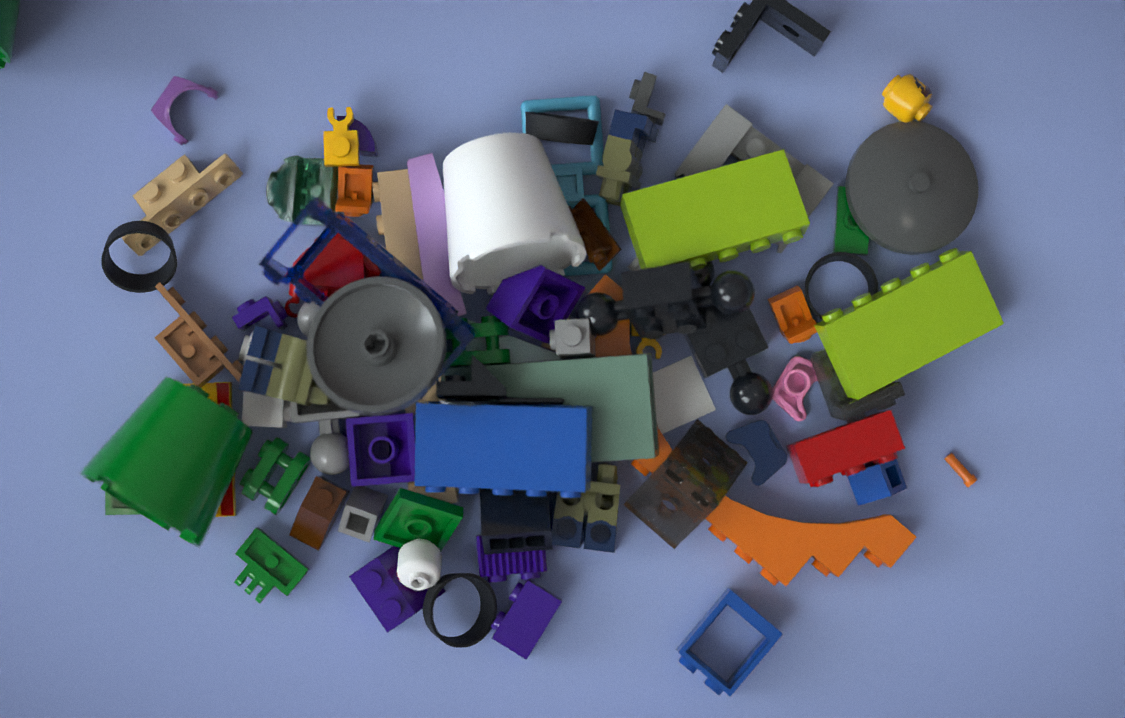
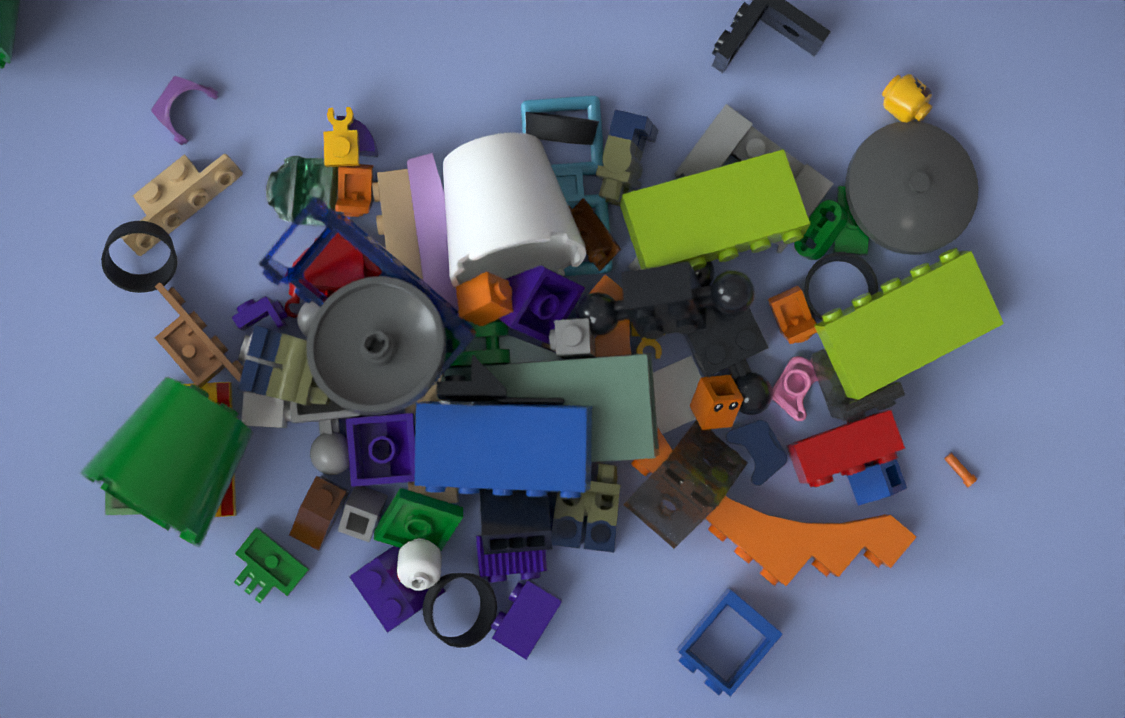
green brick [239,437,311,515] -> none
dark grey bracket [629,72,665,125] -> none
none -> orange brick [456,271,513,327]
none -> orange brick [690,375,744,430]
none -> green beam [794,200,848,260]

